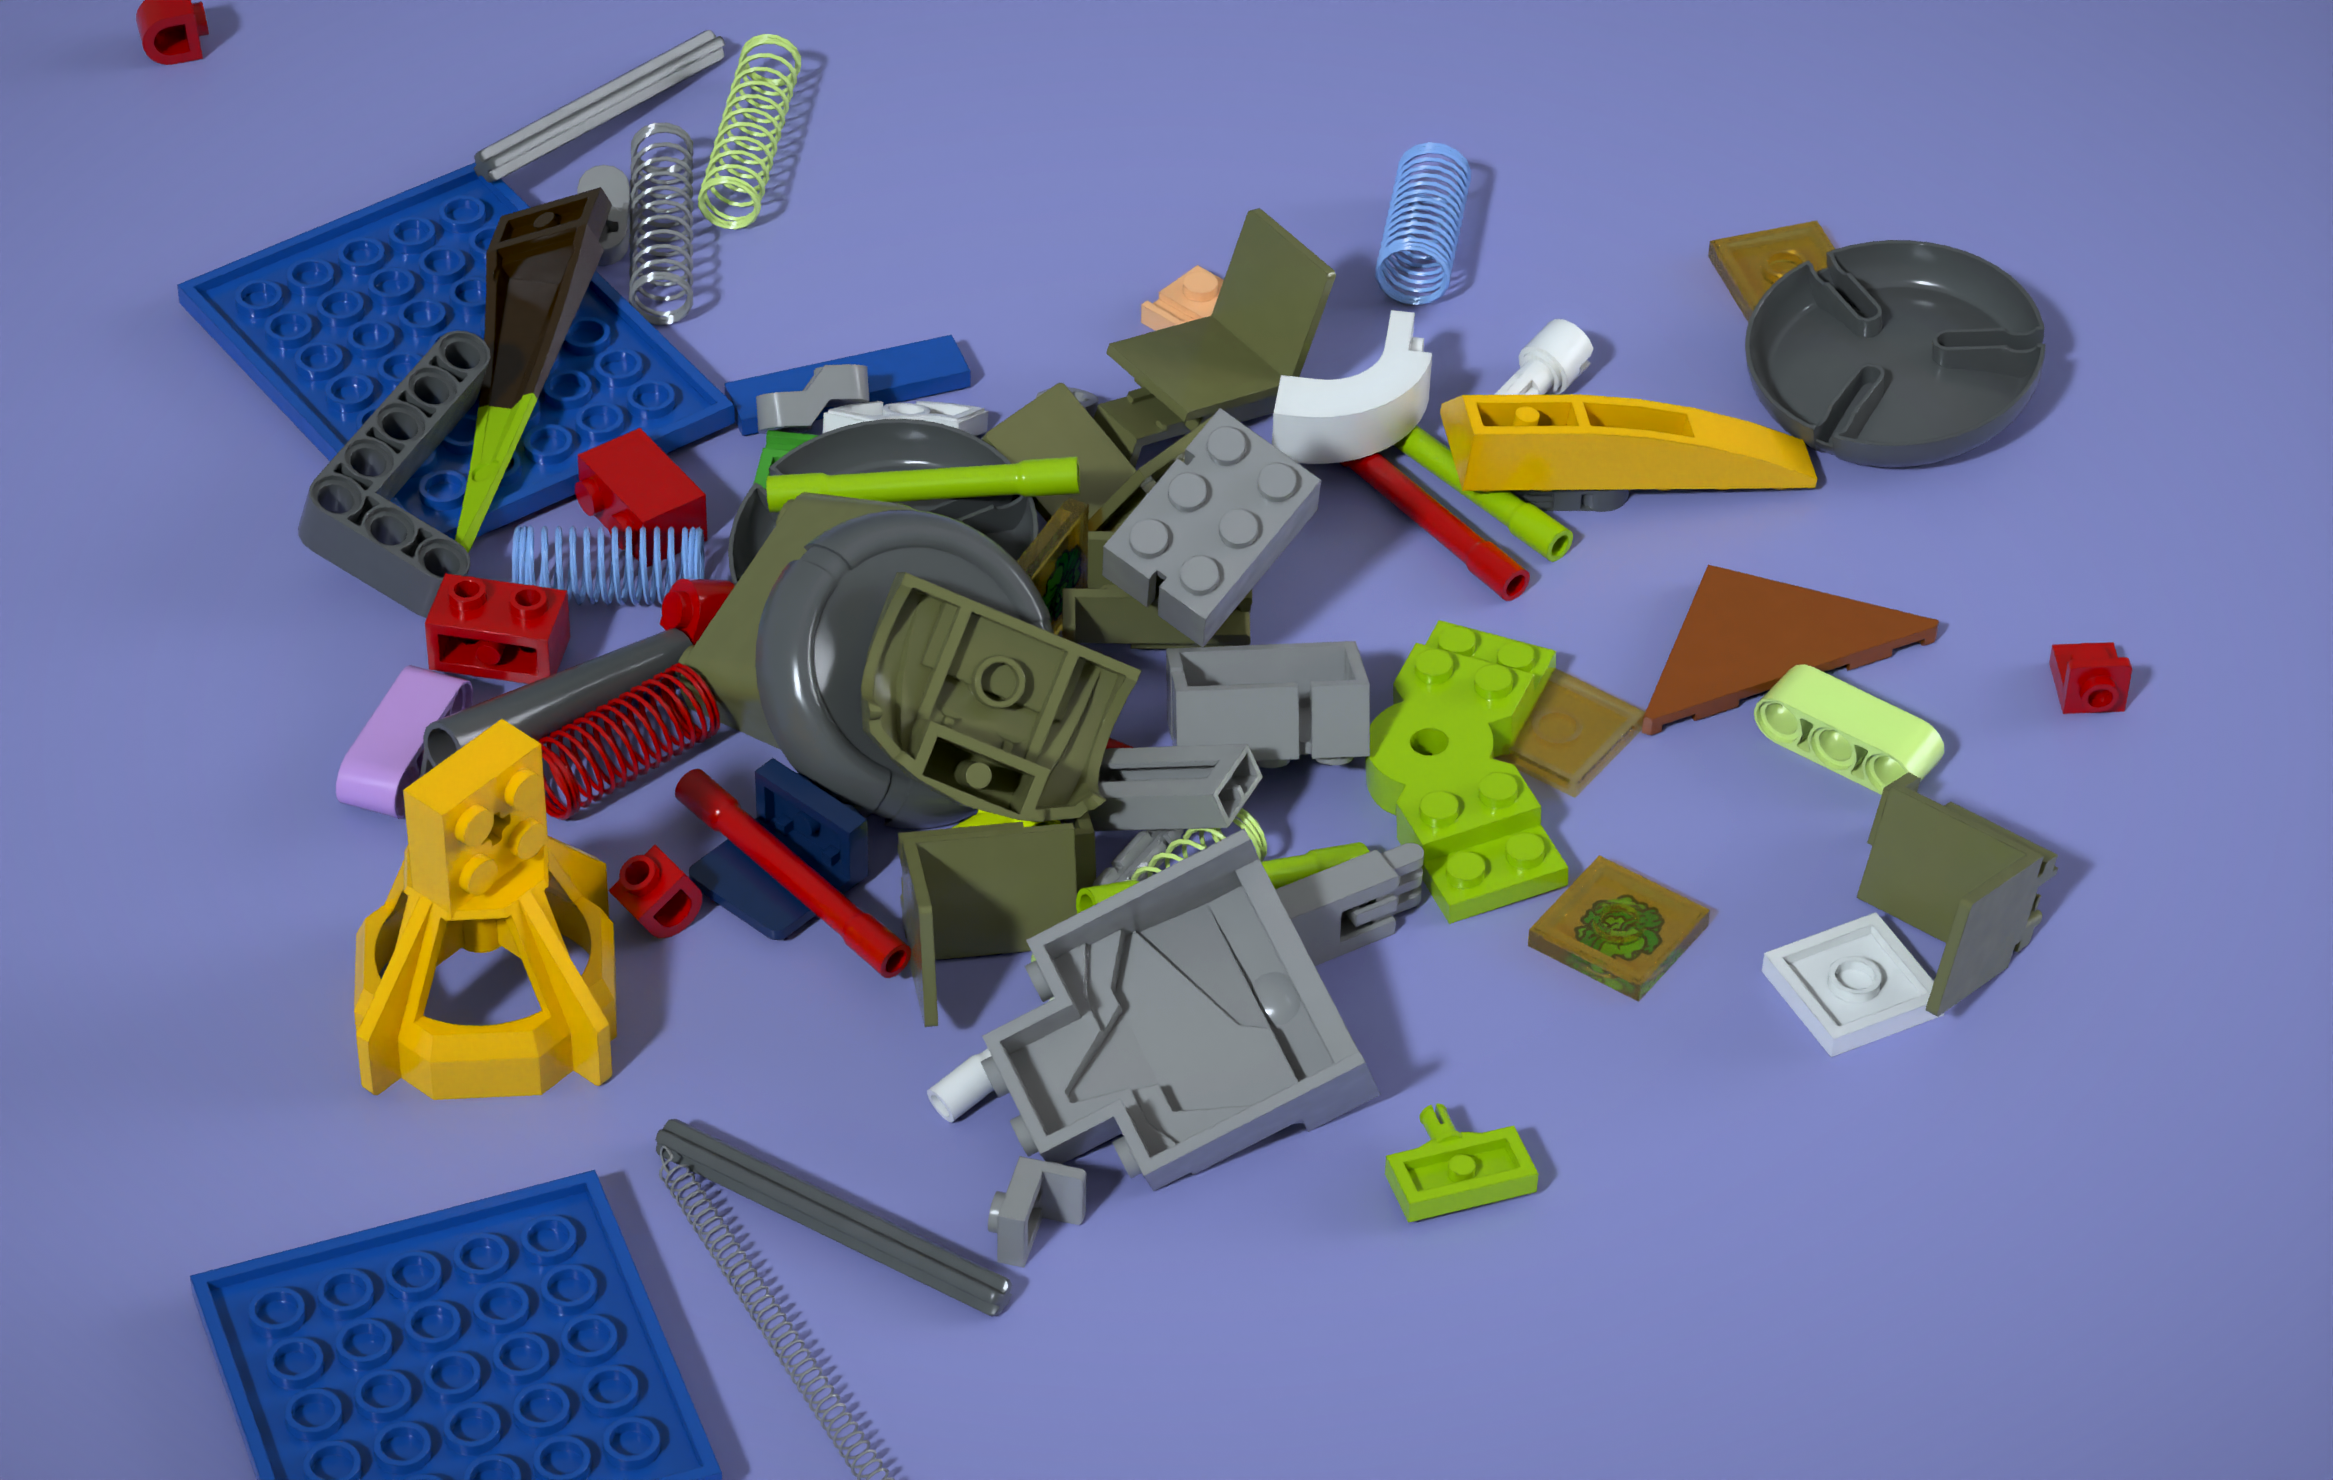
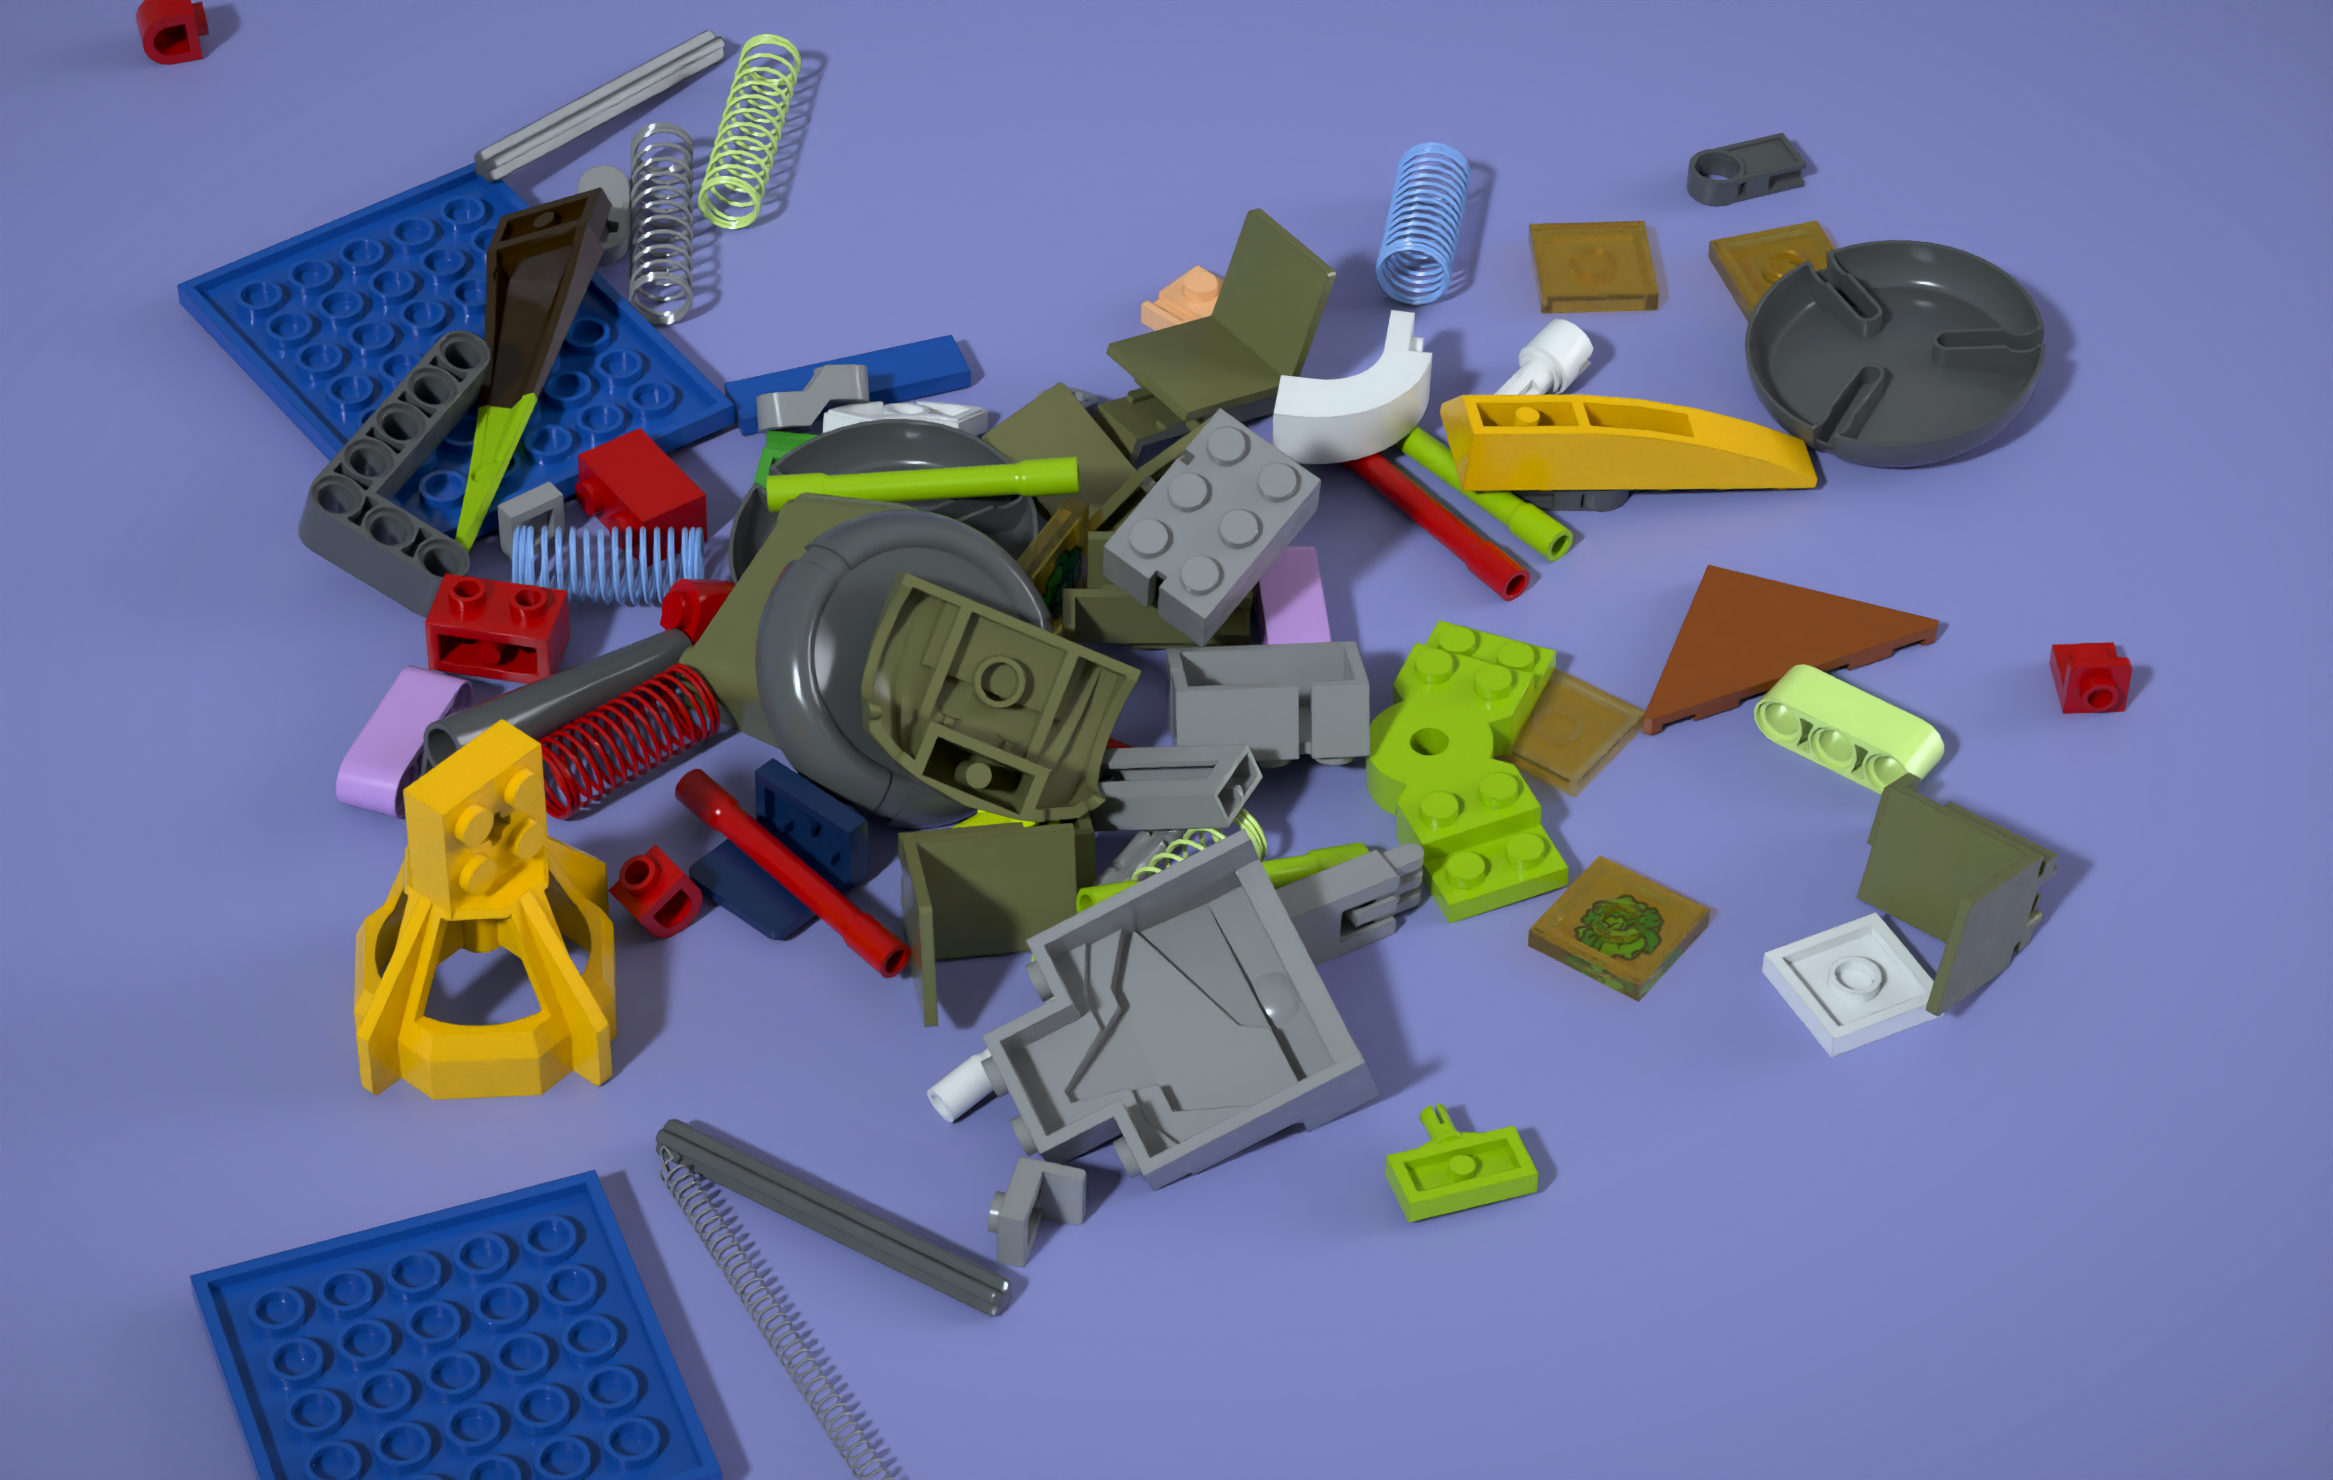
none -> light grey plate [497,482,566,562]
none -> lavender beam [1252,545,1331,645]
none -> clear yellow tile [1528,221,1659,313]
none -> dark grey piece [1687,133,1806,207]

